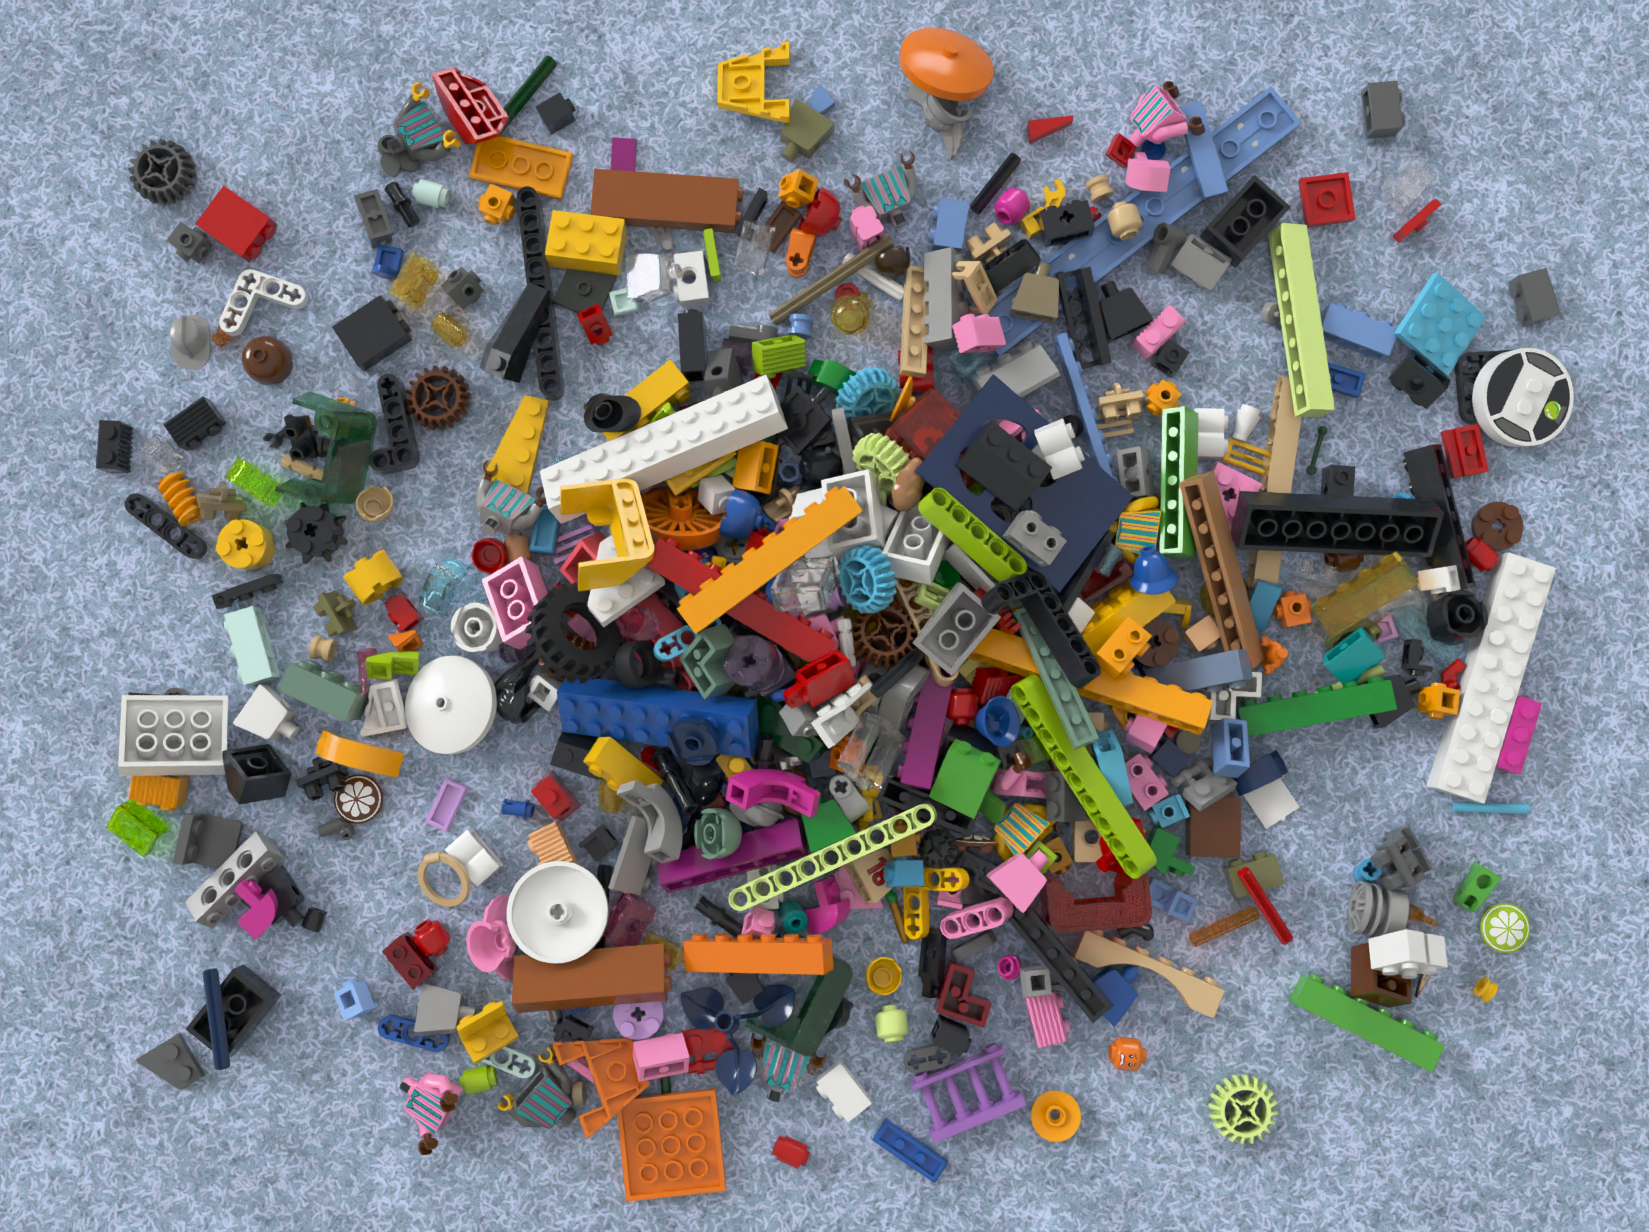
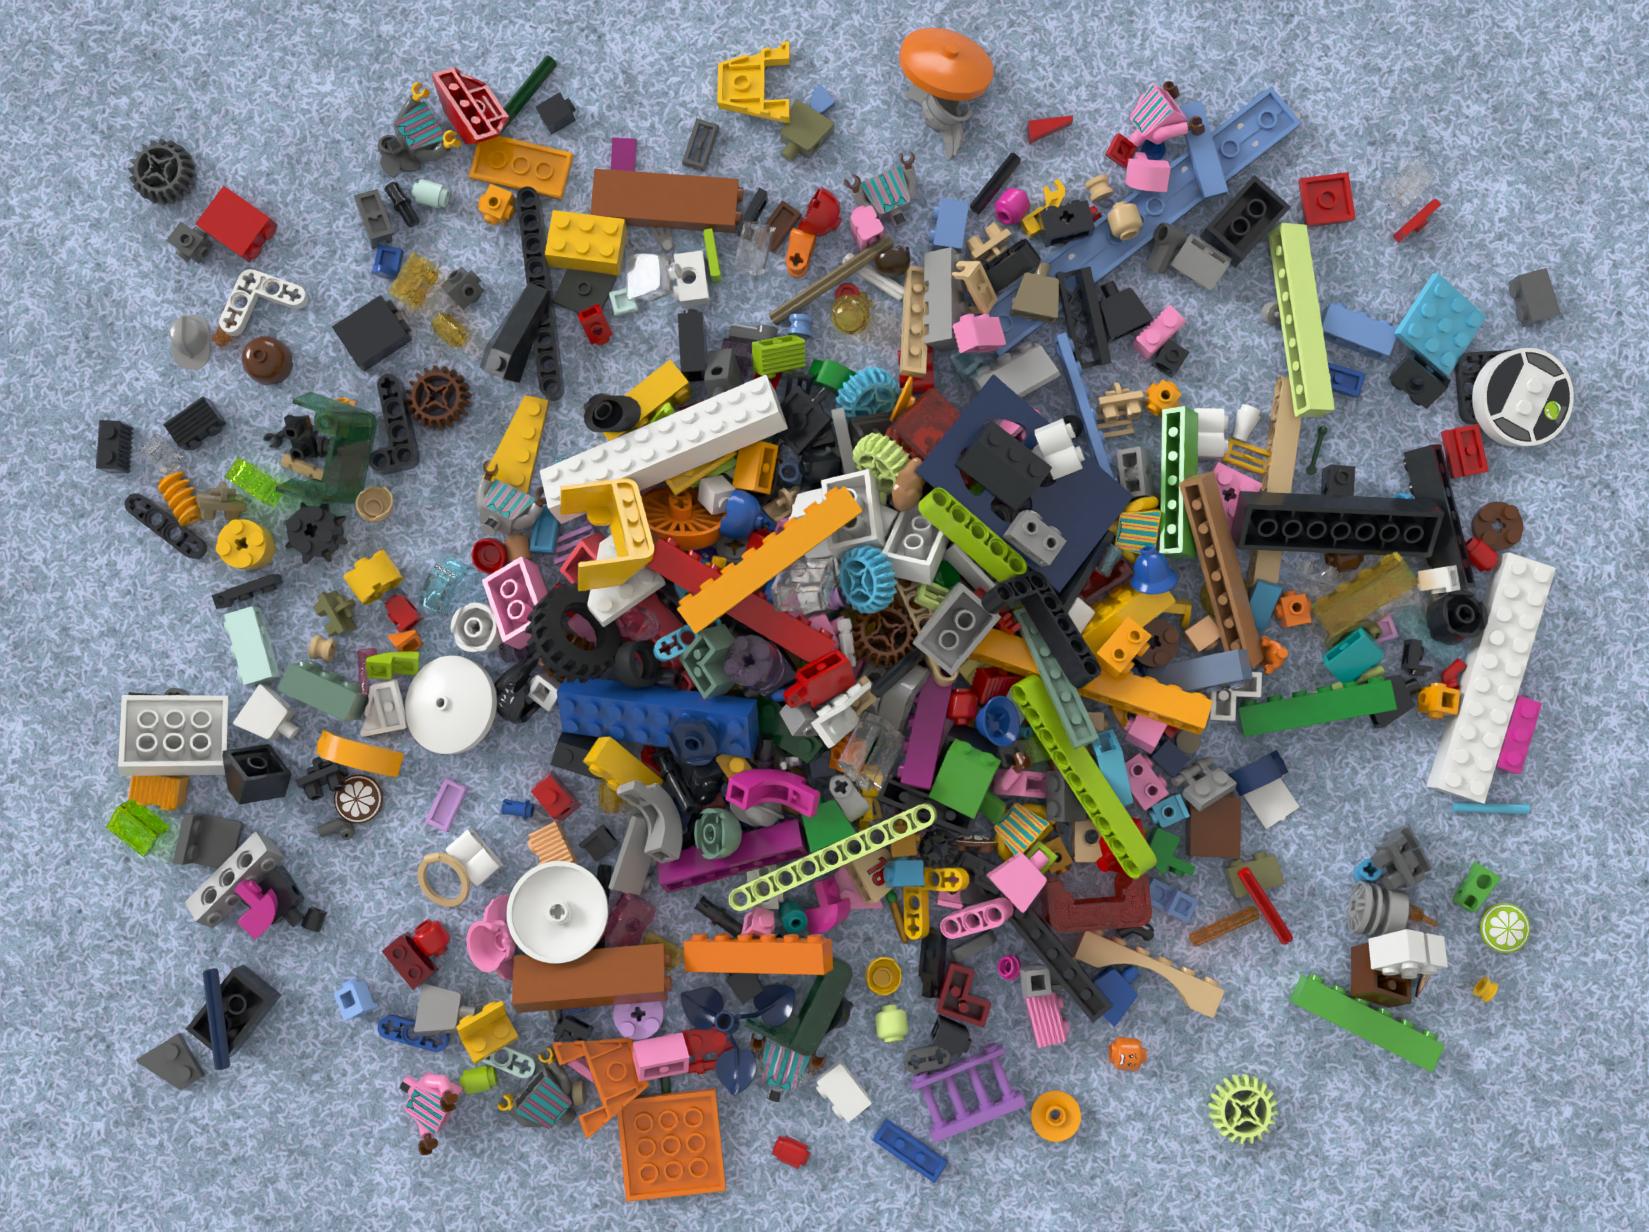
light orange brick [778,169,819,208] -> none
medium blue brick [1211,718,1250,778] -> none
dark grey brick [1361,80,1405,139] -> none
none -> dark grey tile [682,118,719,172]

